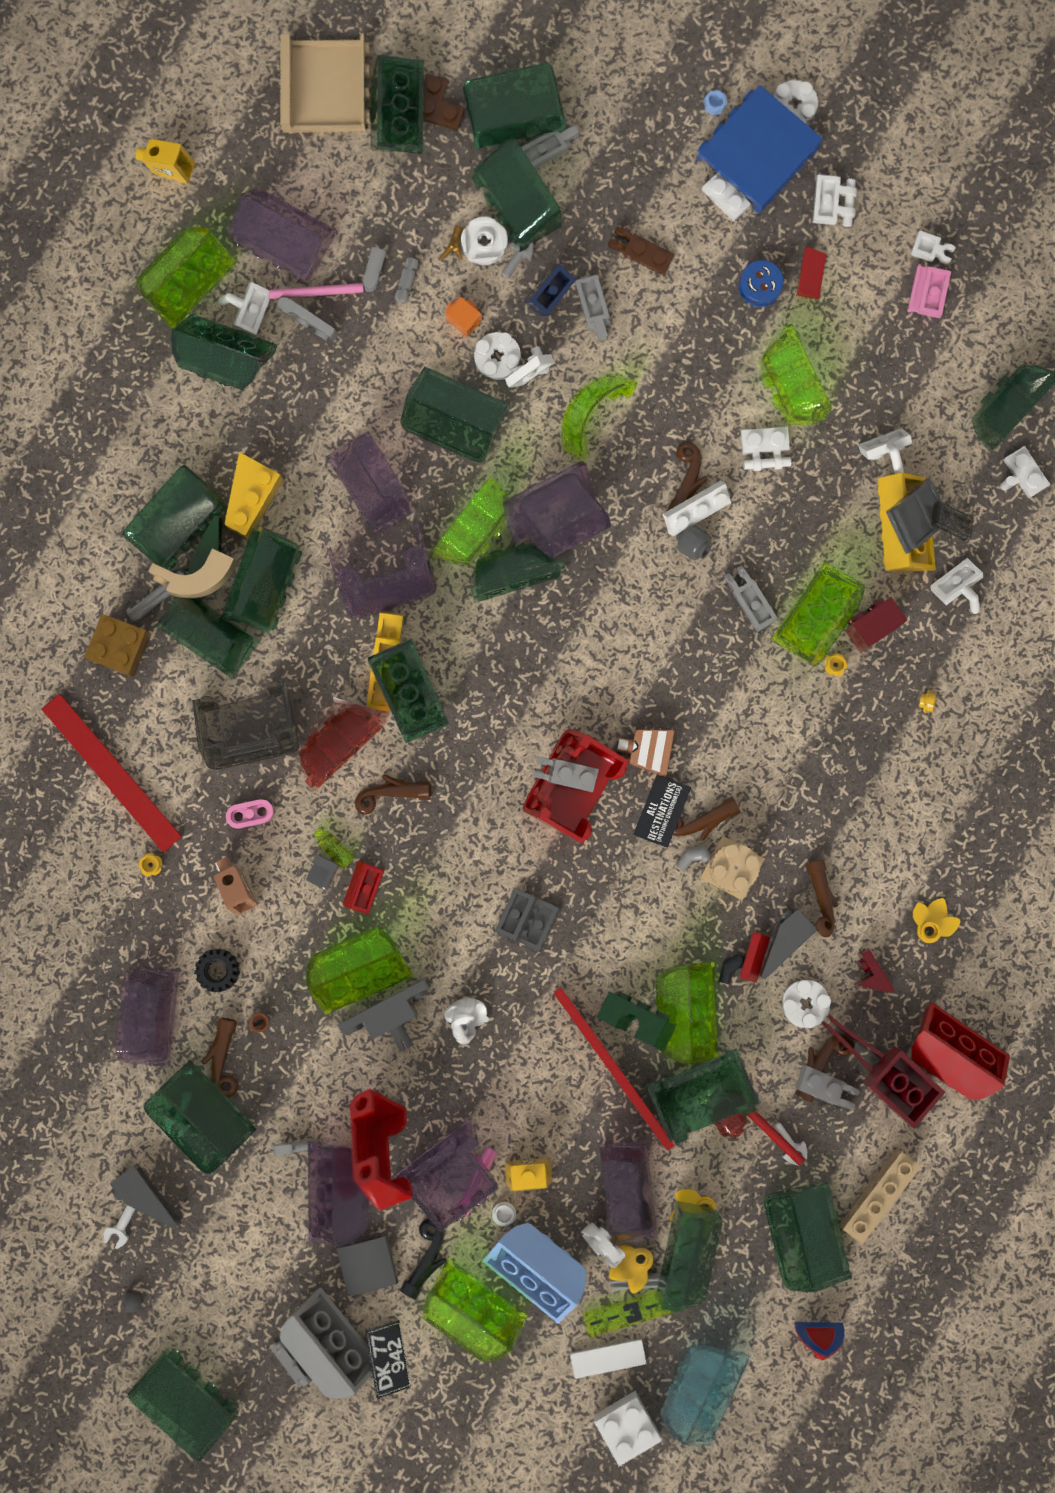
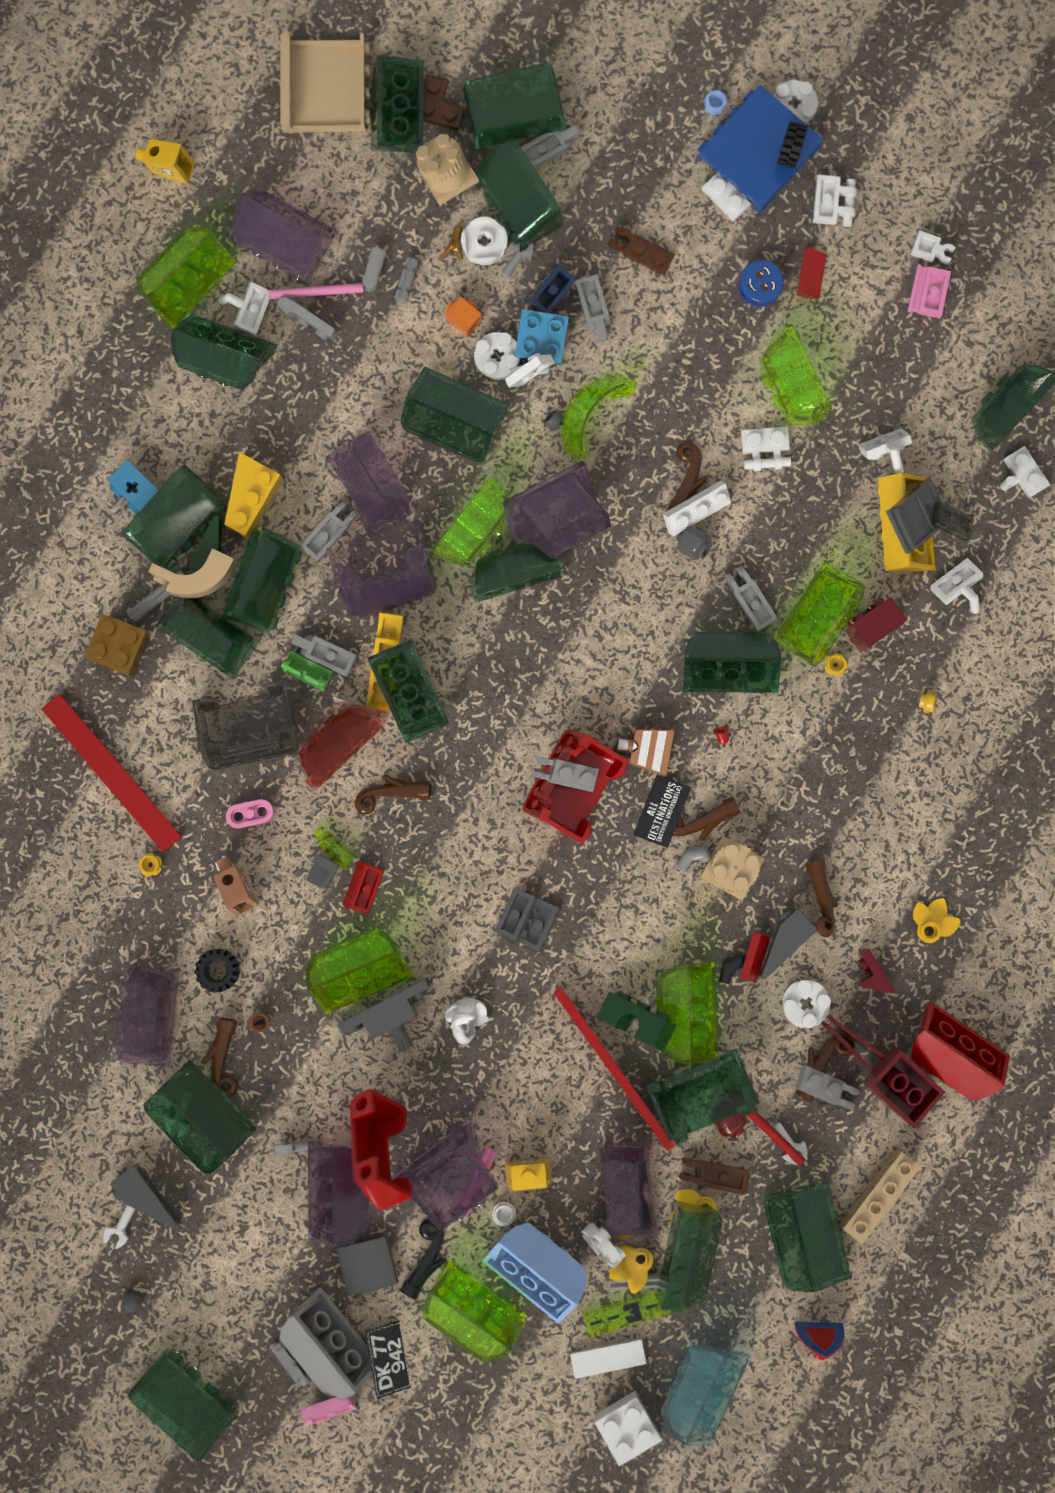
none -> dark azure brick [107,460,164,516]
none -> bright green hinge [281,650,333,692]
none -> light grey hinge [291,635,358,678]
none -> light grey hinge [300,500,360,563]
none -> bright pink plate [300,1397,357,1425]
none -> tan piece [416,134,479,206]
none -> dark azure plate [515,309,569,364]
none -> dark grey hinge [543,409,564,431]
none -> reddish brown hinge [679,1158,750,1195]
none -> clear green windscreen [683,631,782,693]
none -> red piece [713,726,730,744]
none -> black tyre [777,121,808,169]

